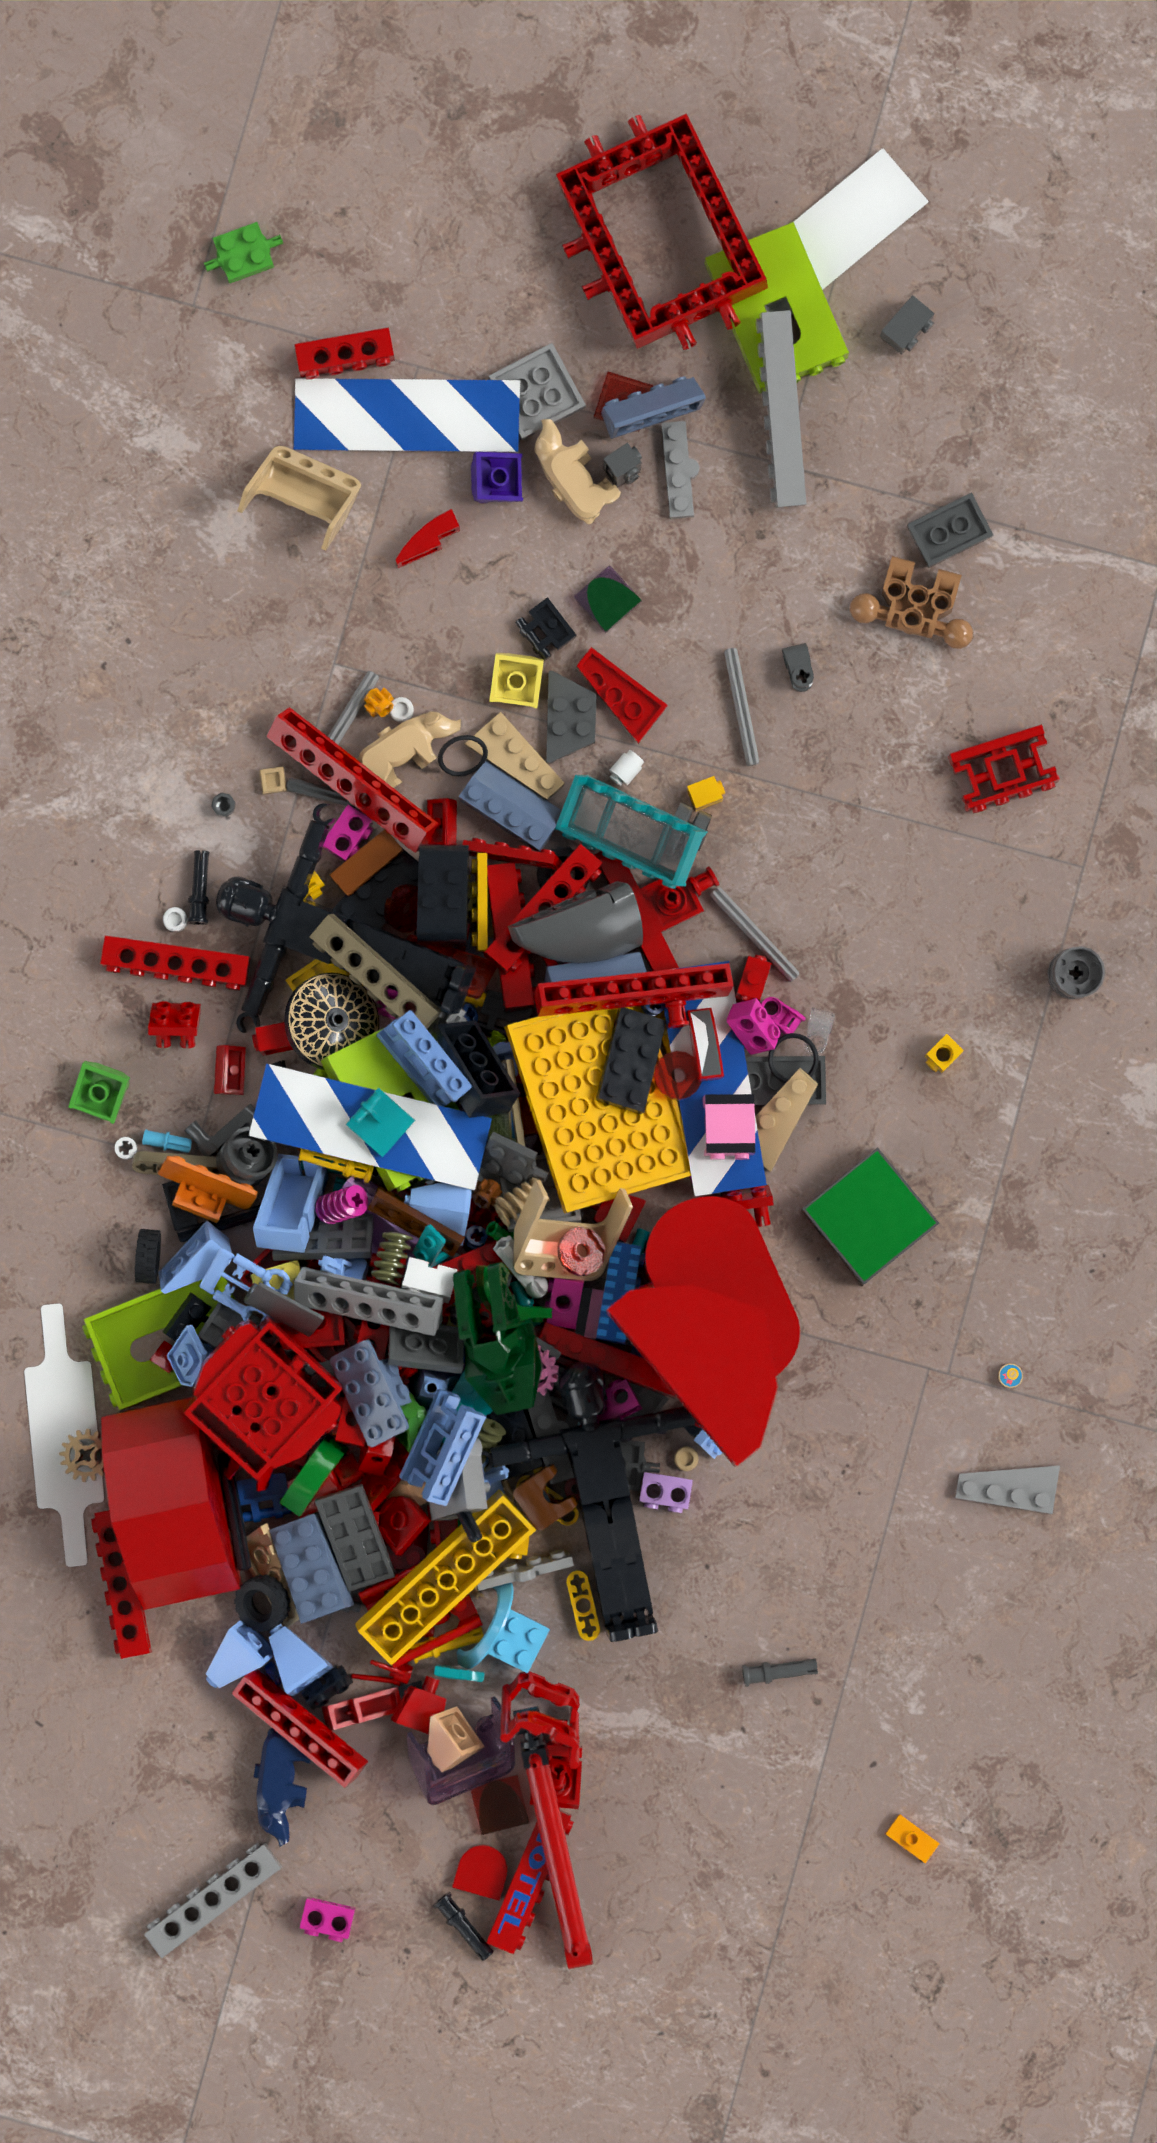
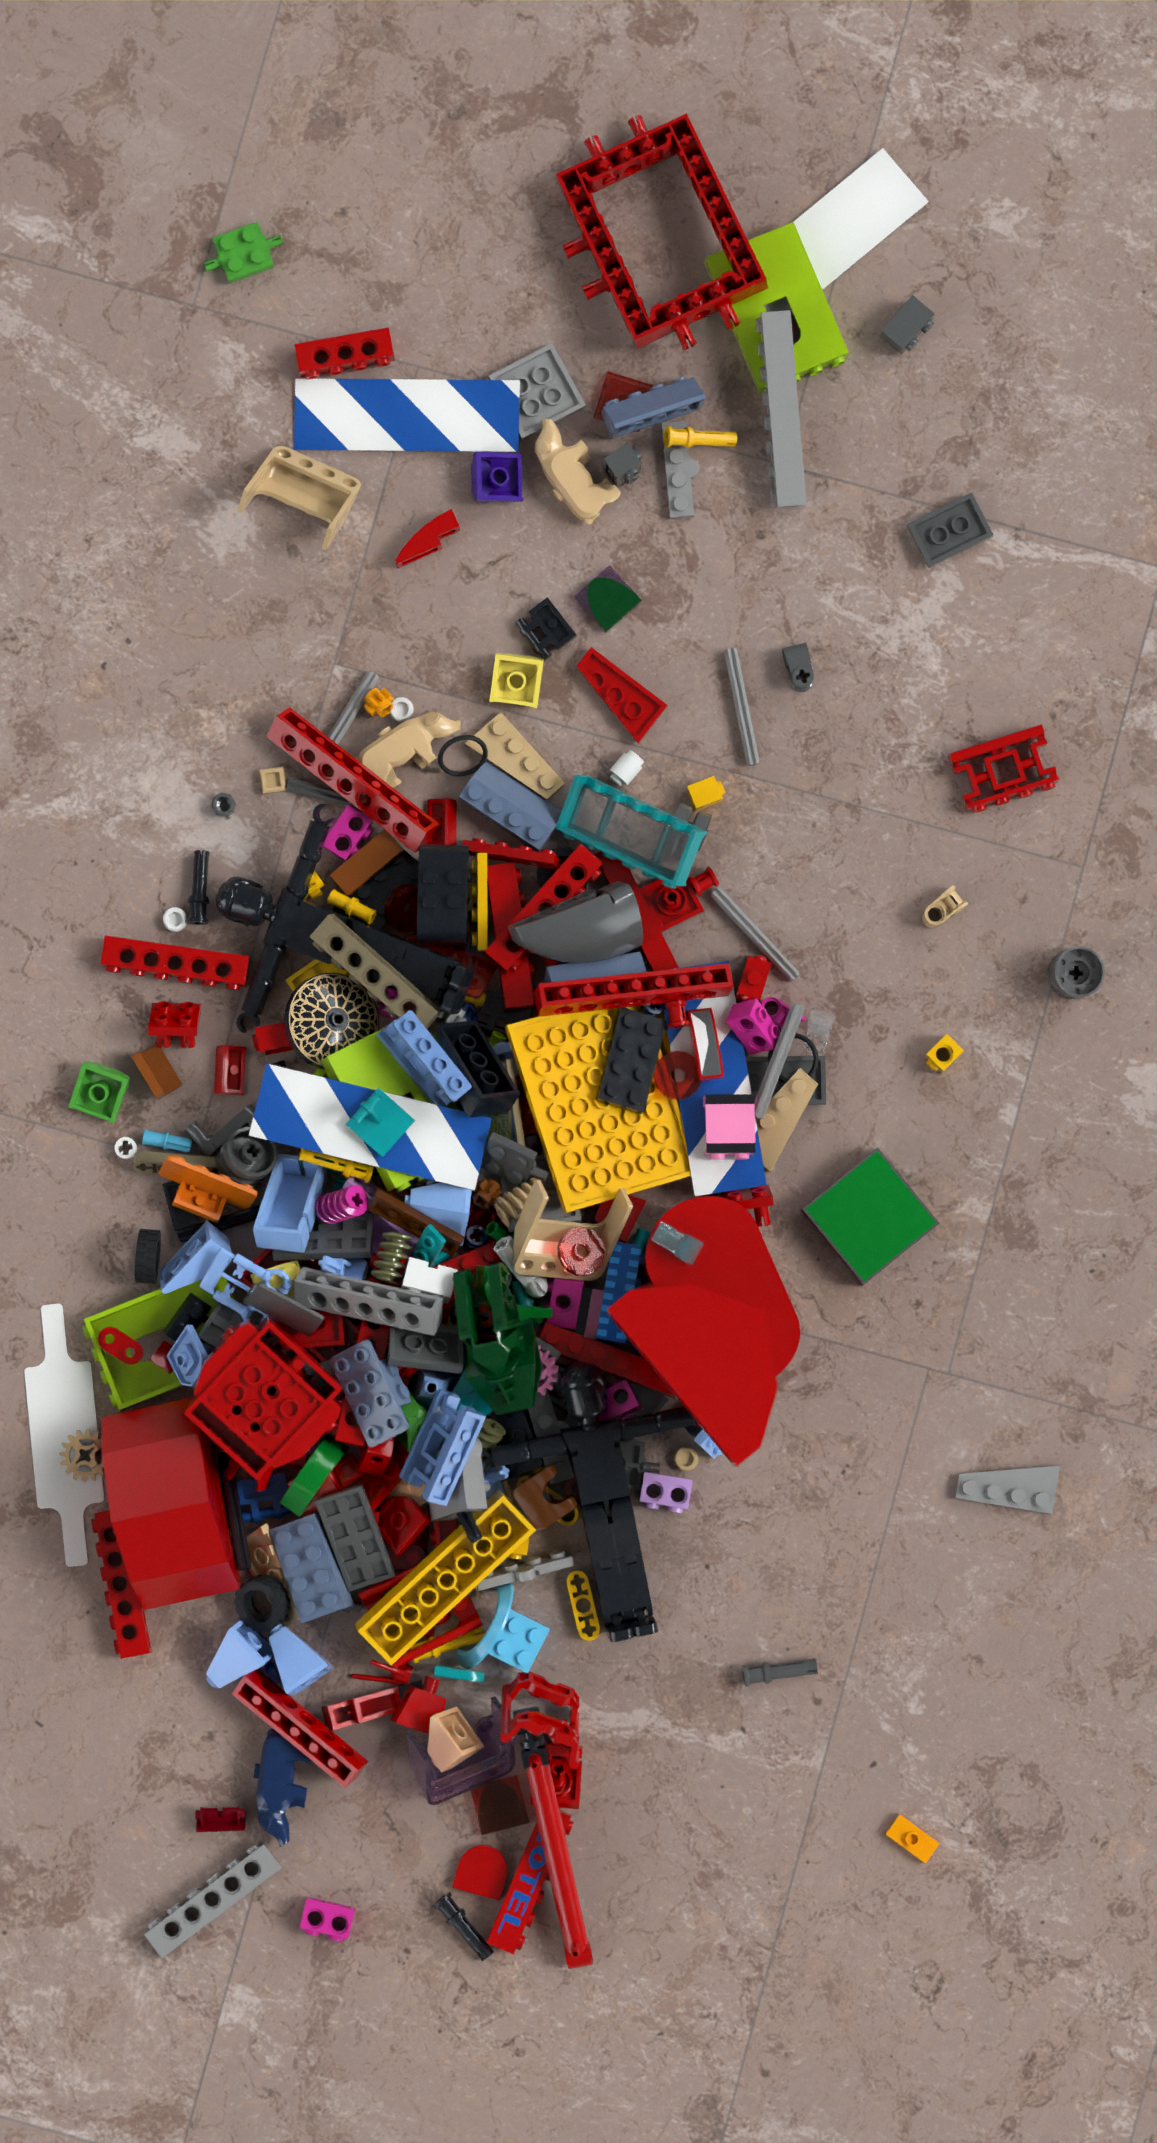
black hinge [301,1665,353,1710] -> none
dark grey wing [546,671,596,764] -> none
medium nougat connector [850,556,973,649] -> none
tile [998,1363,1023,1388] -> none
none -> red plate [98,1327,144,1365]
none -> dark orange panel [131,1045,182,1100]
none -> dark red hinge [195,1806,246,1832]
none -> yellow pin [327,889,377,925]
none -> clear light blue piece [651,1221,704,1266]
none -> yellow pin [663,426,737,448]
none -> light grey axle [754,1003,805,1119]
none -> tan piece [922,885,968,928]

